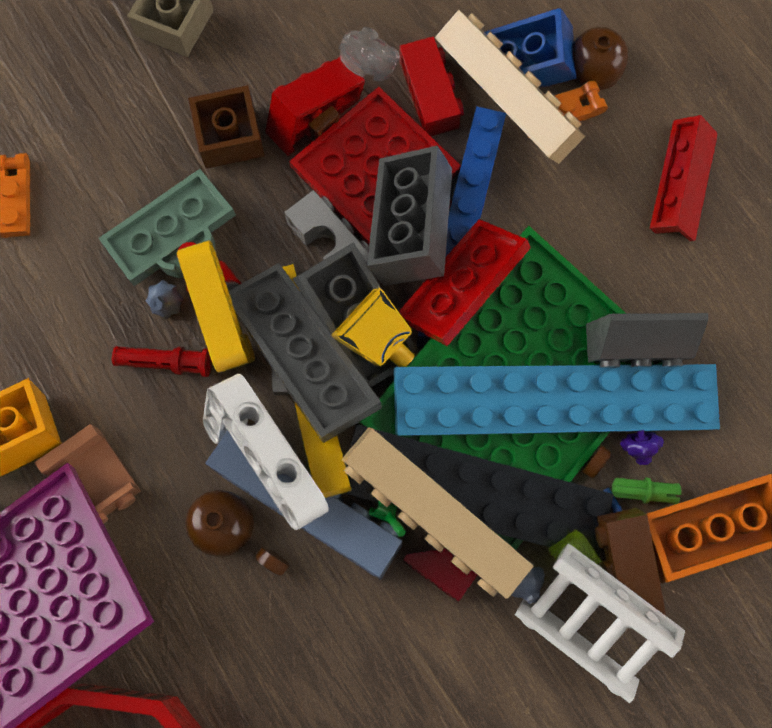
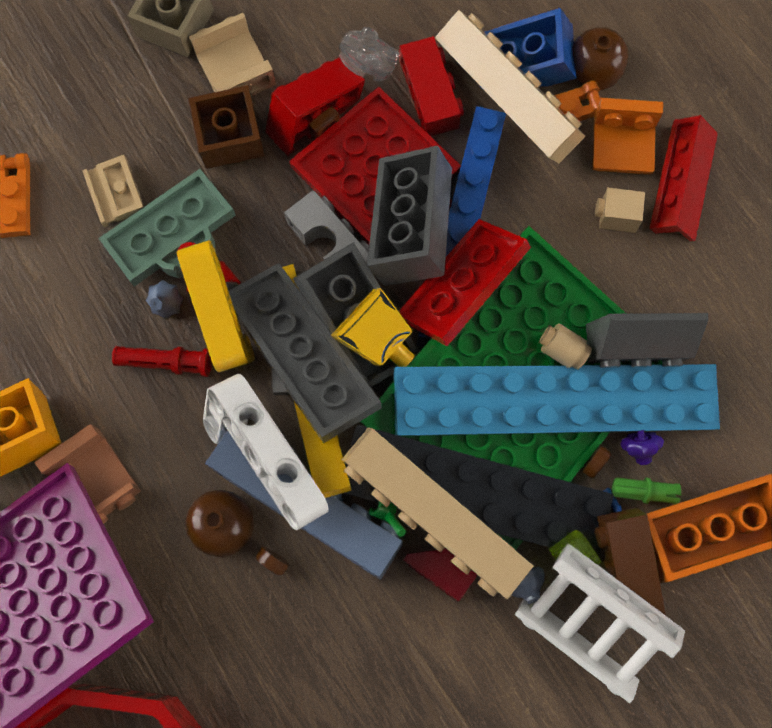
none -> tan plate [82,155,144,227]
none -> tan panel [189,13,276,96]
none -> tan brick [539,323,592,370]
none -> orange bracket [592,98,663,175]
none -> tan brick [595,187,645,233]

